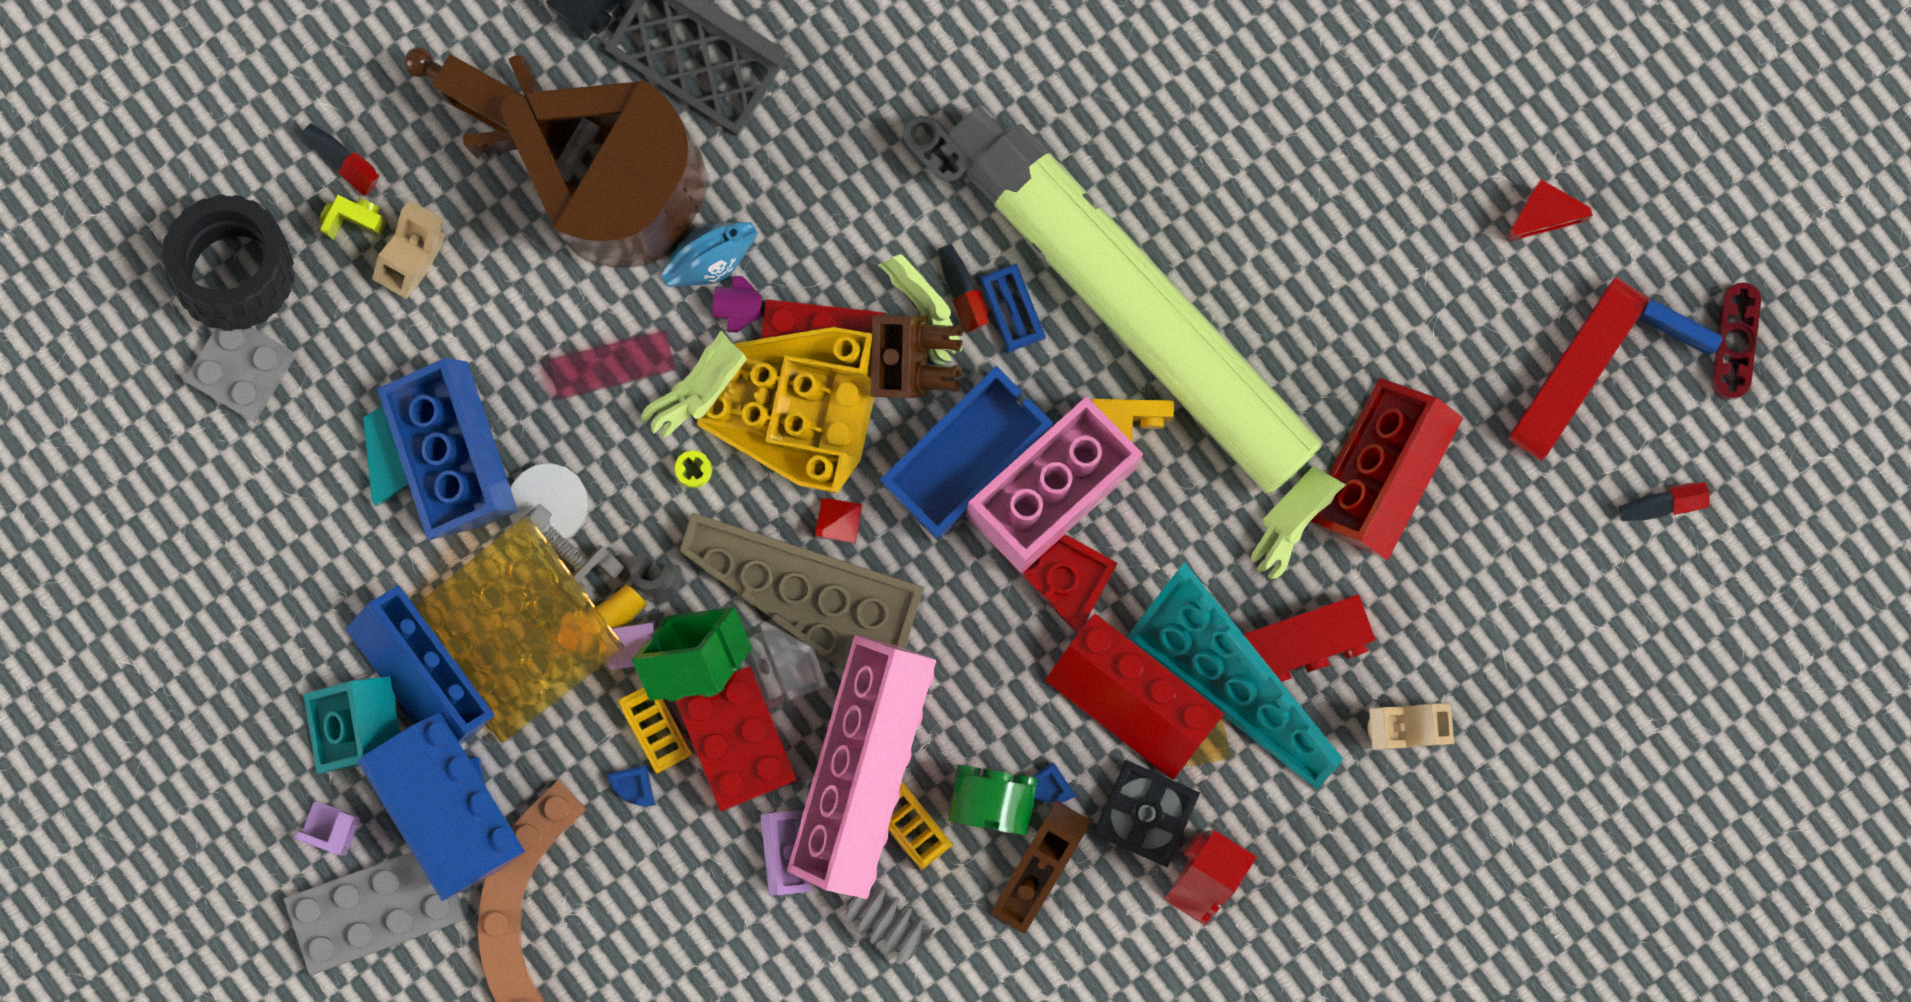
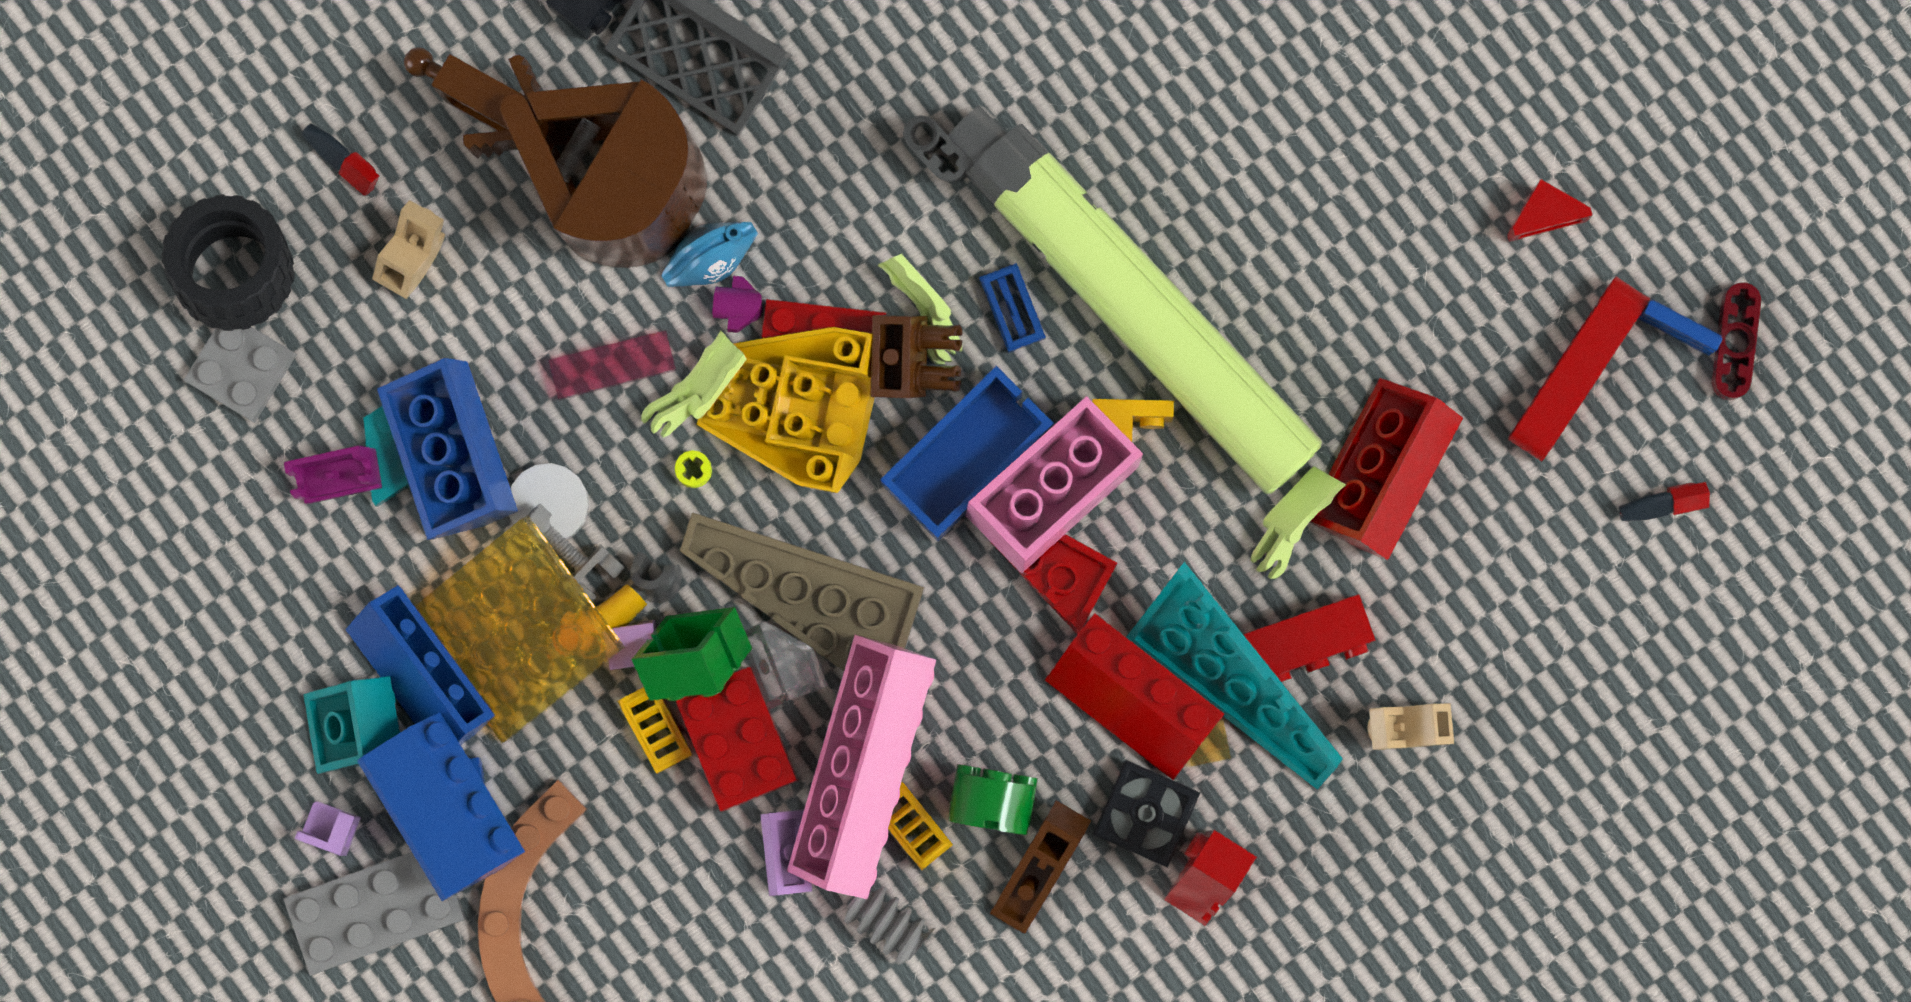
neon yellow bracket [319,195,387,240] -> none
blue tile [606,765,656,806] -> none
red slope [815,498,862,544] -> none
piece [938,244,989,334] -> none
blue tile [1032,762,1076,803] -> none
none -> magenta hinge [284,445,382,504]

